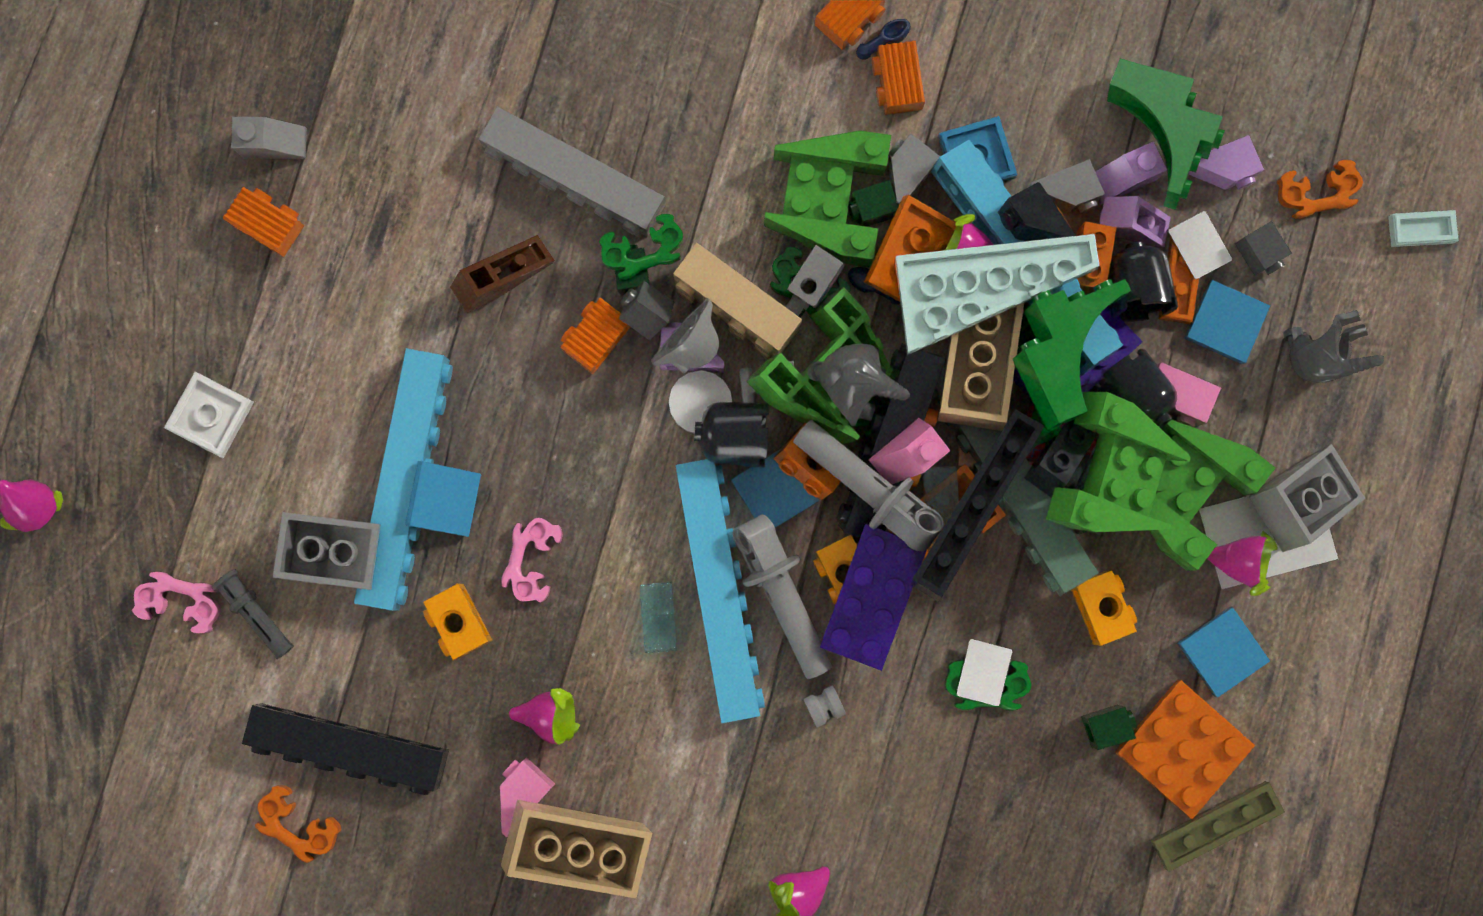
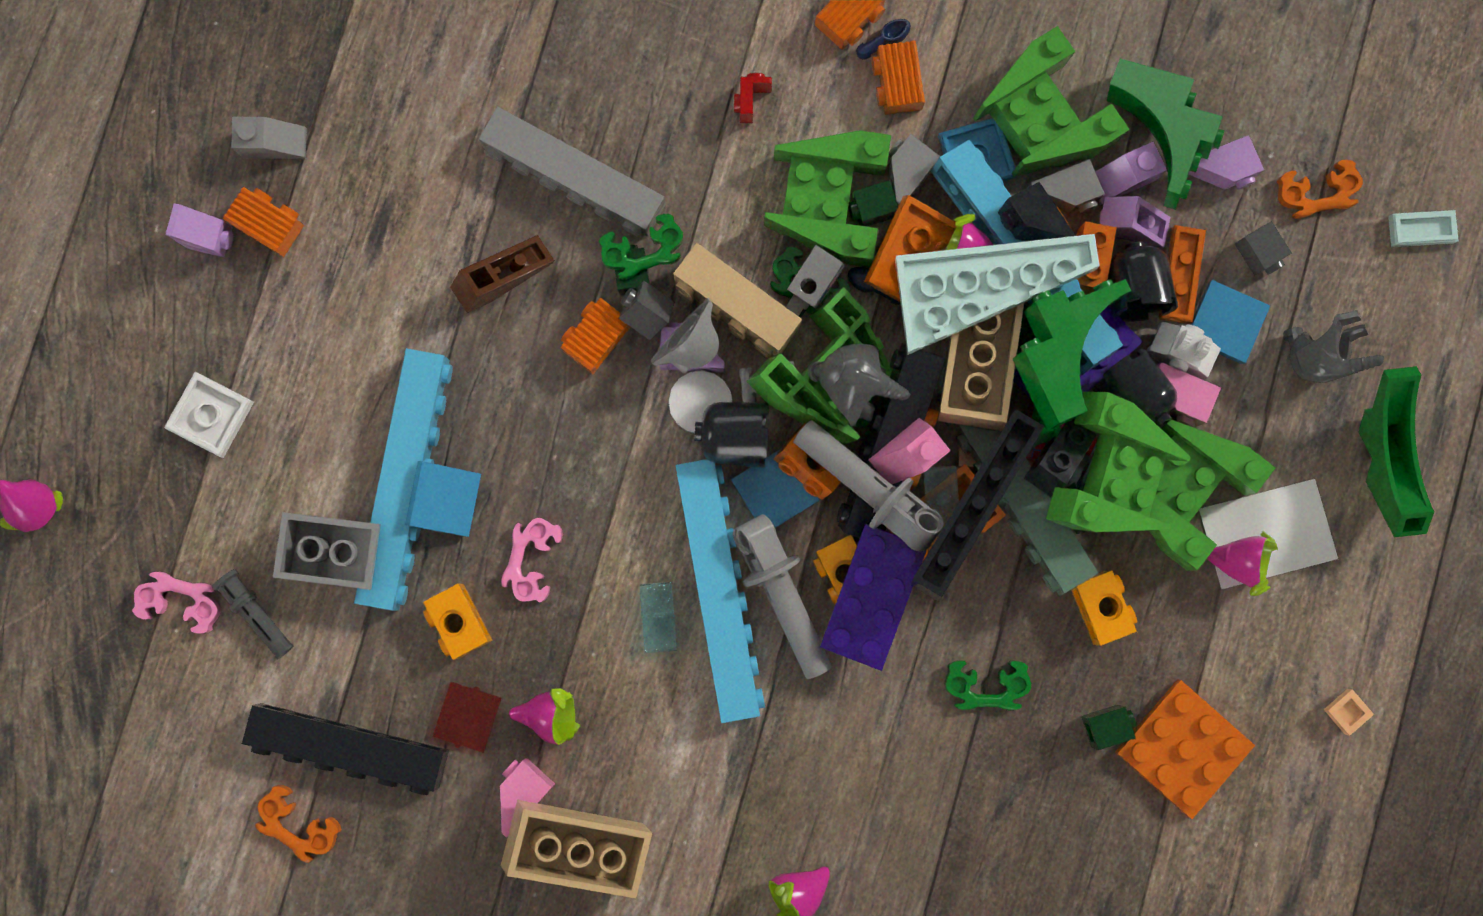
light grey wheel [803,685,846,728] -> none
white sticker [957,639,1012,706] -> none
olive plate [1151,781,1285,872] -> none
white sticker [1168,211,1232,279] -> none
dark azure tile [1177,607,1270,698] -> none
light grey slope [1249,444,1365,552] -> none
none -> lavender slope [165,203,234,257]
none -> clear red piece [433,681,502,753]
none -> red bracket [734,73,772,123]
none -> bright green wedge [973,26,1130,177]
none -> white hinge [1147,322,1221,379]
none -> light nougat plate [1323,689,1374,736]
none -> green arch [1358,366,1435,538]

